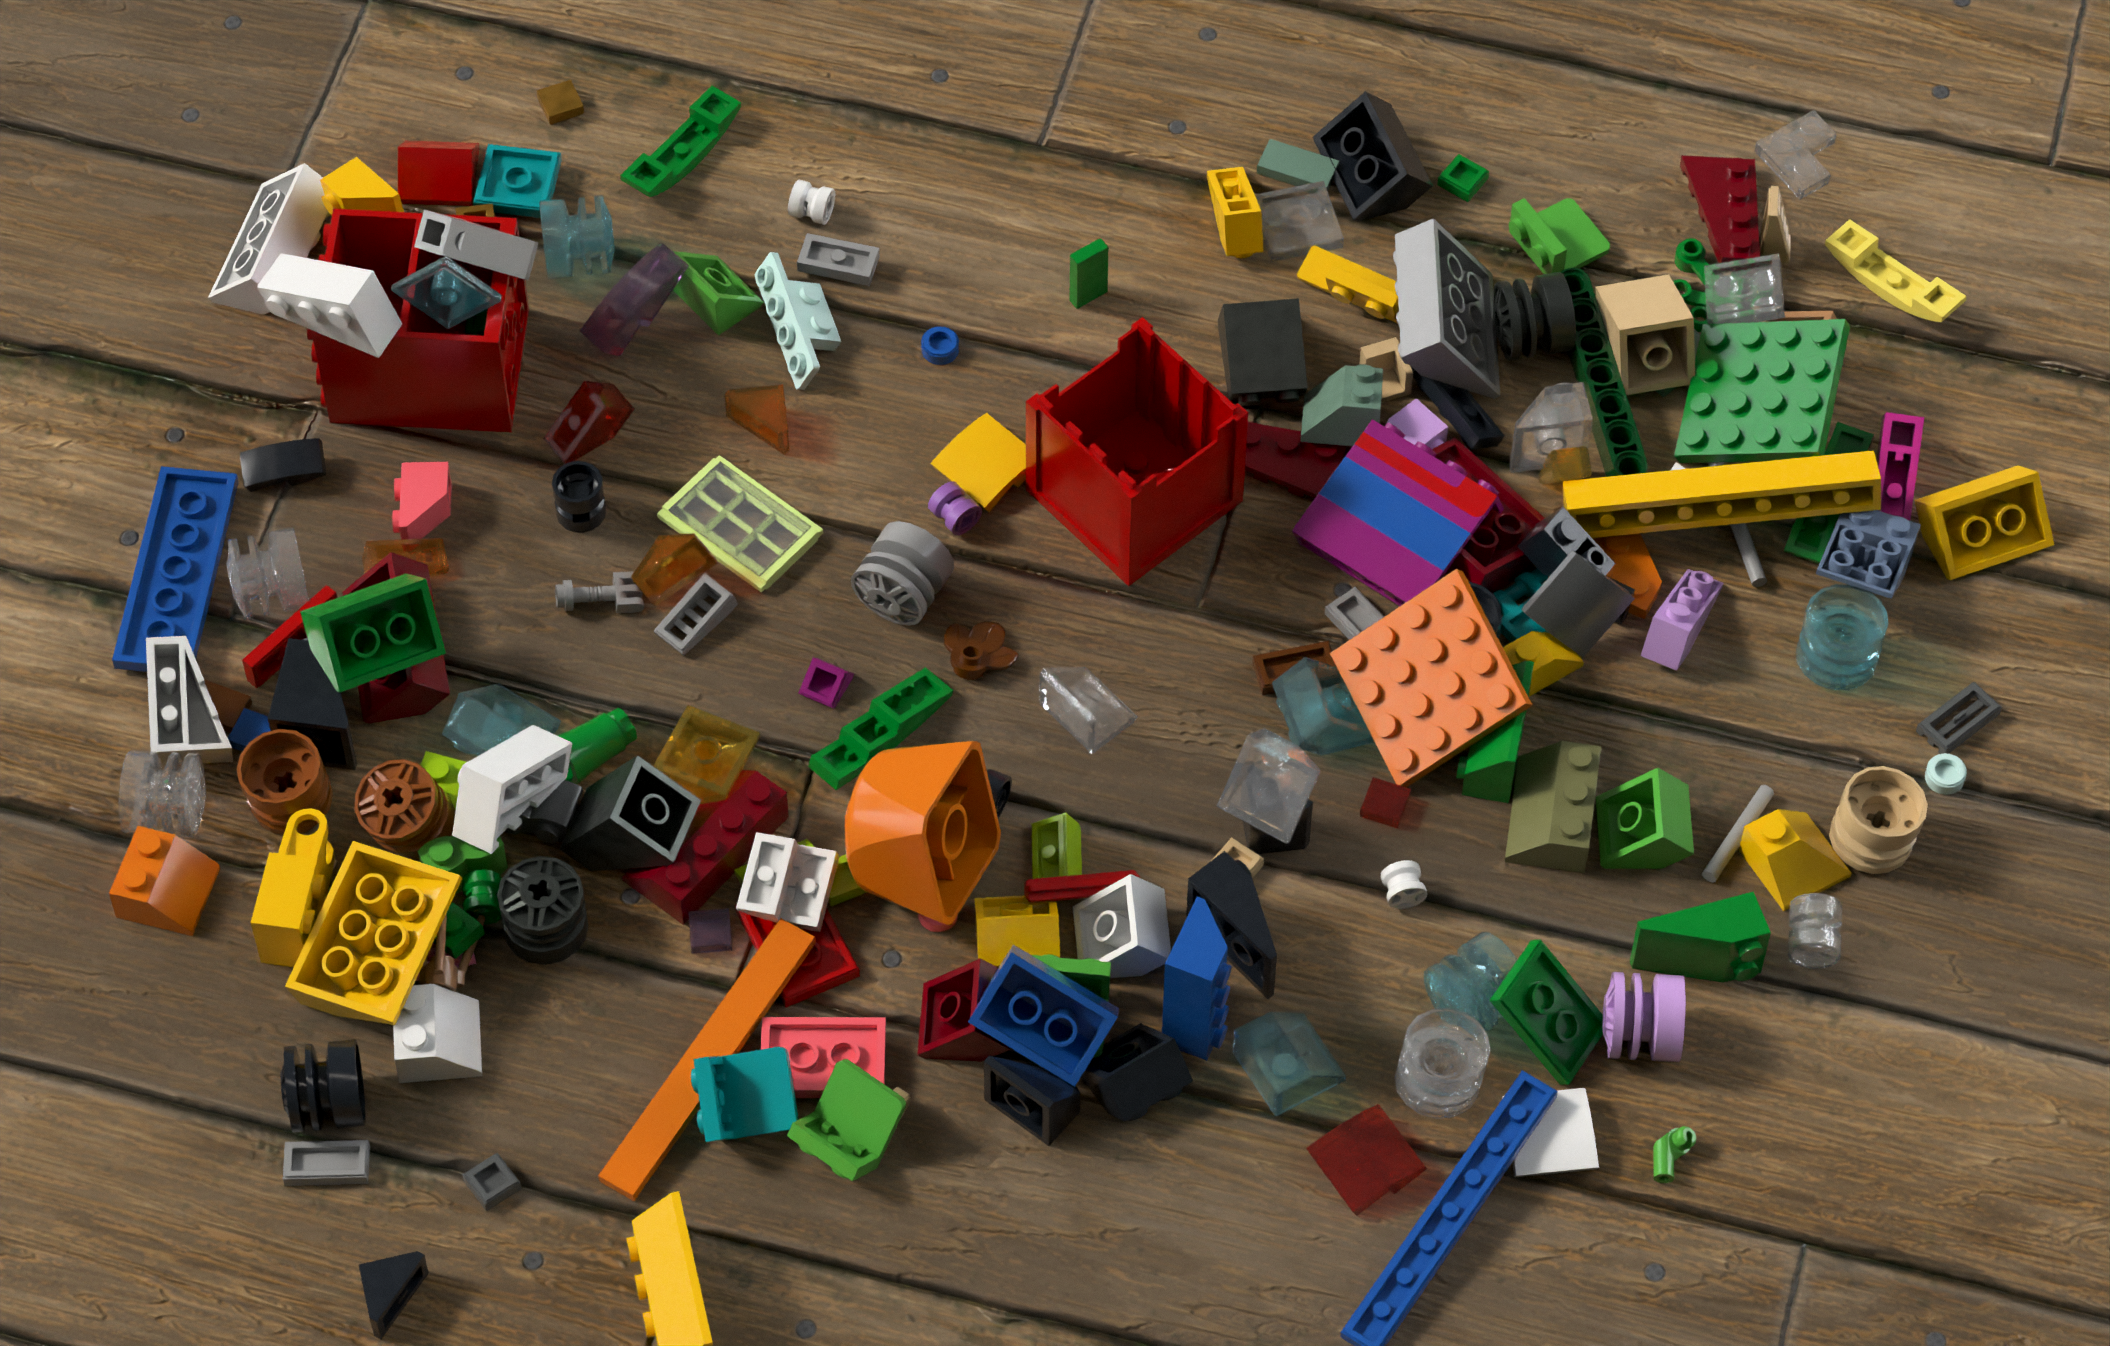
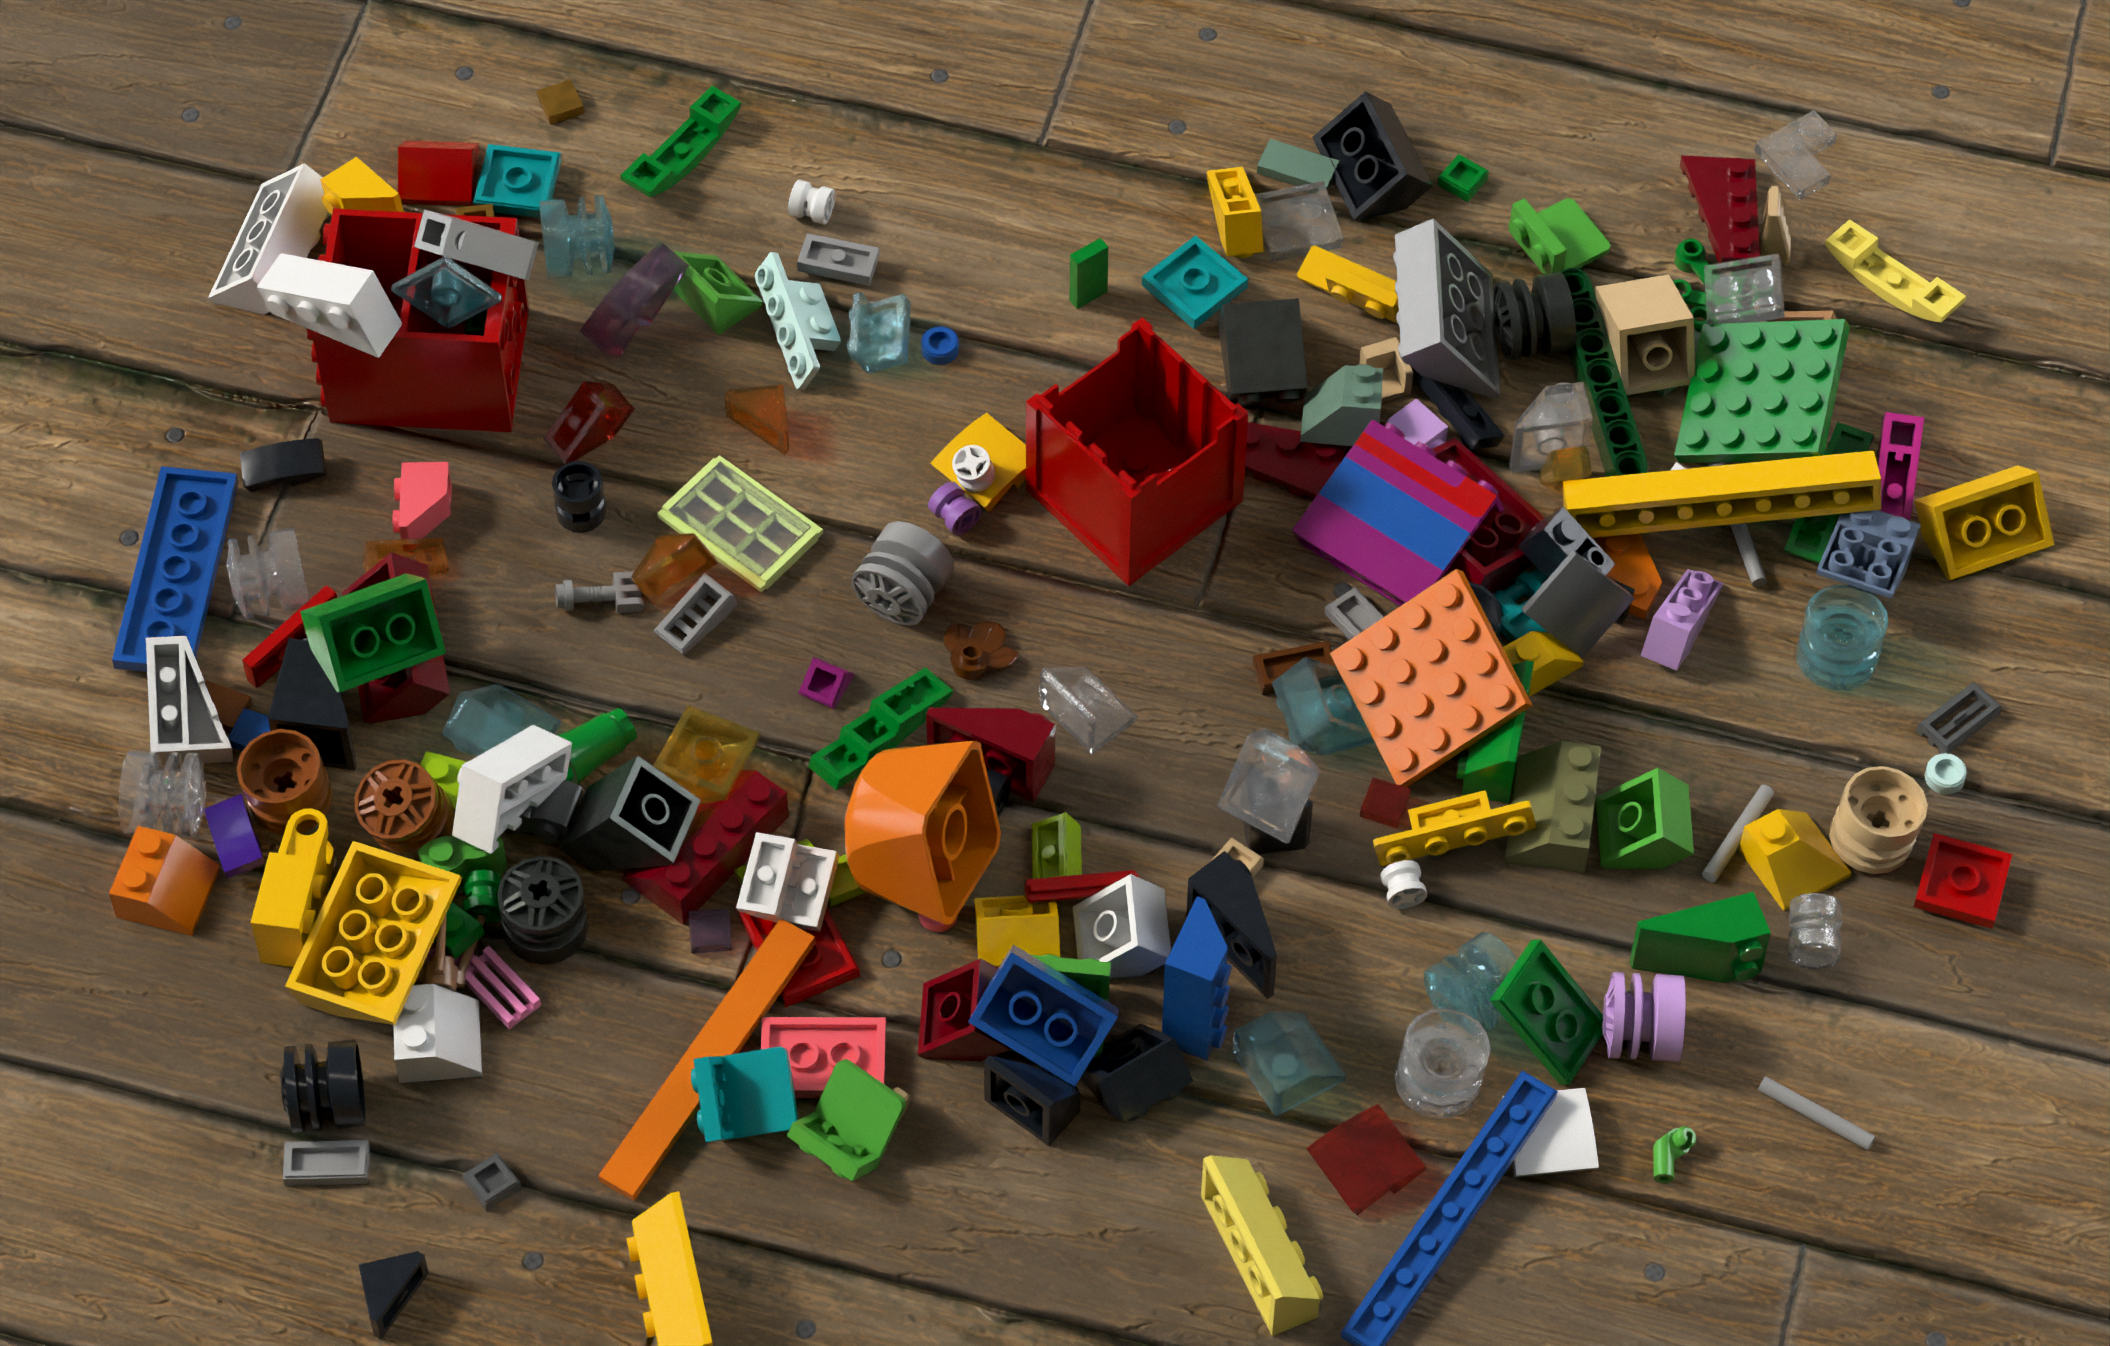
none -> dark purple slope [204,794,265,878]
none -> bright pink tile [465,946,541,1030]
none -> clear light blue bracket [847,292,911,374]
none -> dark red slope [926,708,1055,802]
none -> white wheel [952,445,995,493]
none -> teal plate [1142,235,1248,329]
none -> light yellow slope [1201,1155,1323,1336]
none -> yellow bracket [1373,790,1536,867]
none -> light grey bar [1758,1076,1876,1151]
none -> red plate [1913,833,2013,929]

